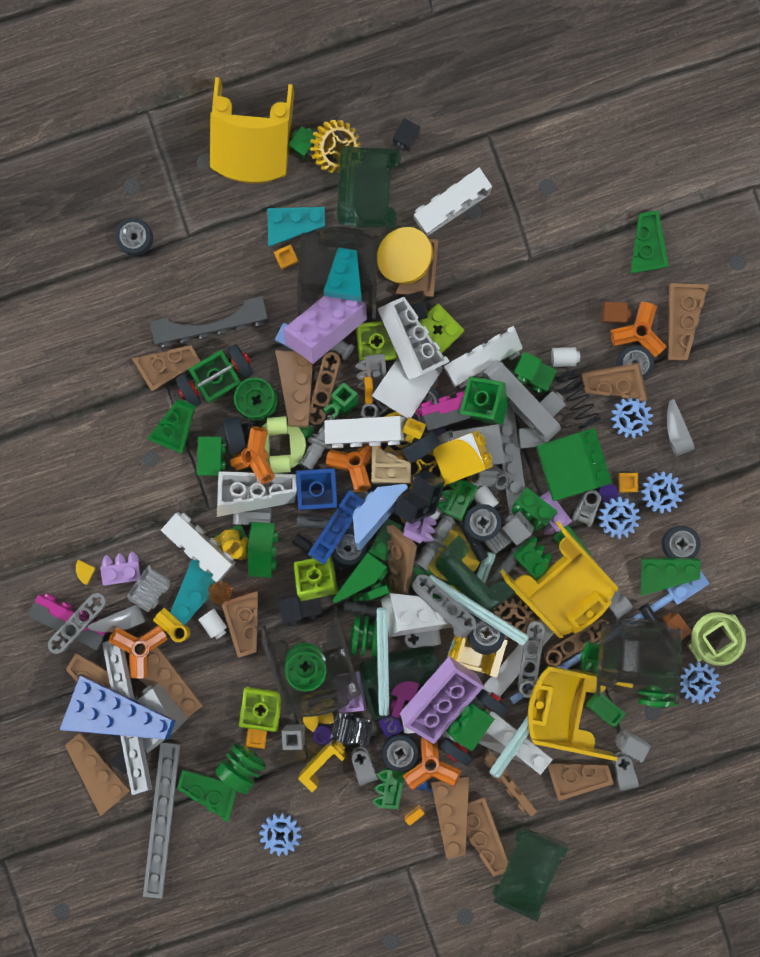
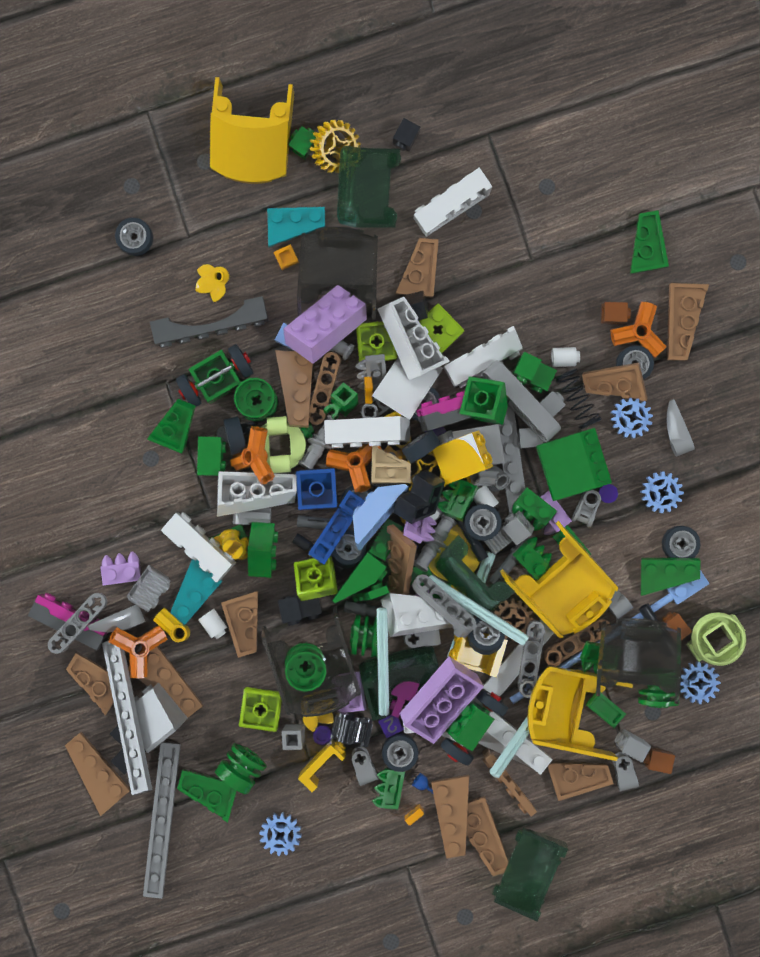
wing [59,675,176,739] -> none
yellow tile [76,560,96,585] -> none
medium nougat wing [132,345,201,392] -> none
clear orange gear [208,581,232,604] -> none
light orange tile [245,728,267,749] -> none
teal wing [324,248,362,302] -> none
yellow tile [377,227,433,285] -> none
yellow tile [402,417,426,443] -> none
orange piece [403,738,461,791] -> none
light blue gear [597,497,640,539] -> none
light orange tile [618,473,638,492] -> none
none -> yellow plate [195,264,229,302]
none -> dark orange brick [643,748,675,774]

